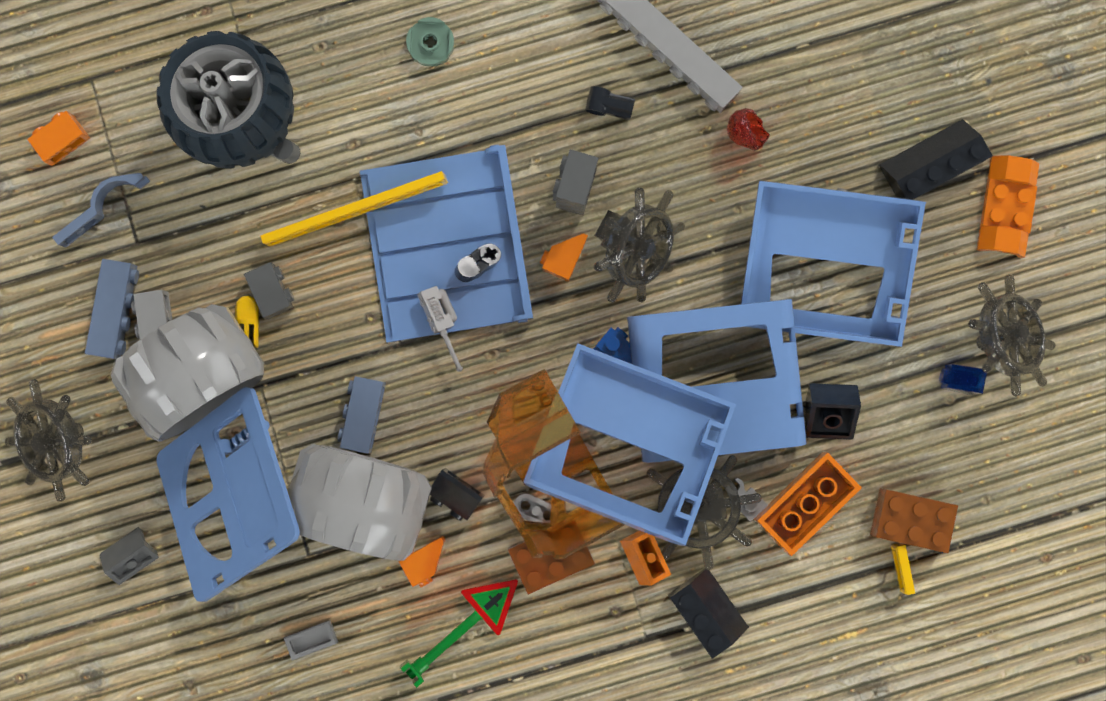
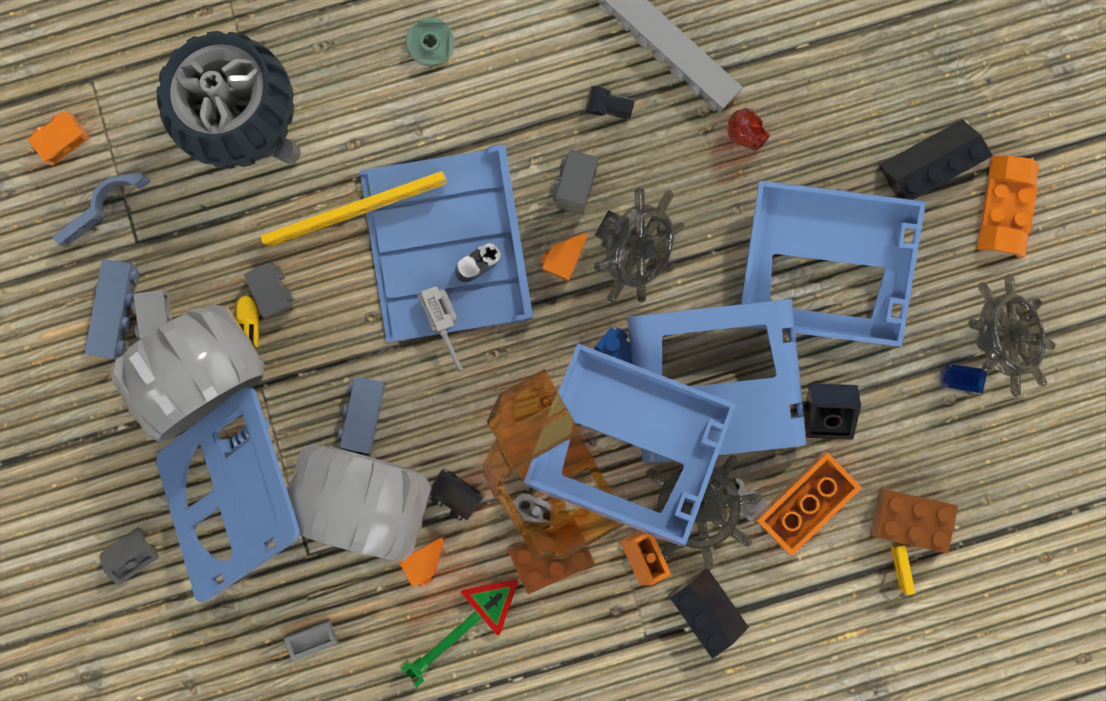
clear smoke piece [5,379,92,502] -> none

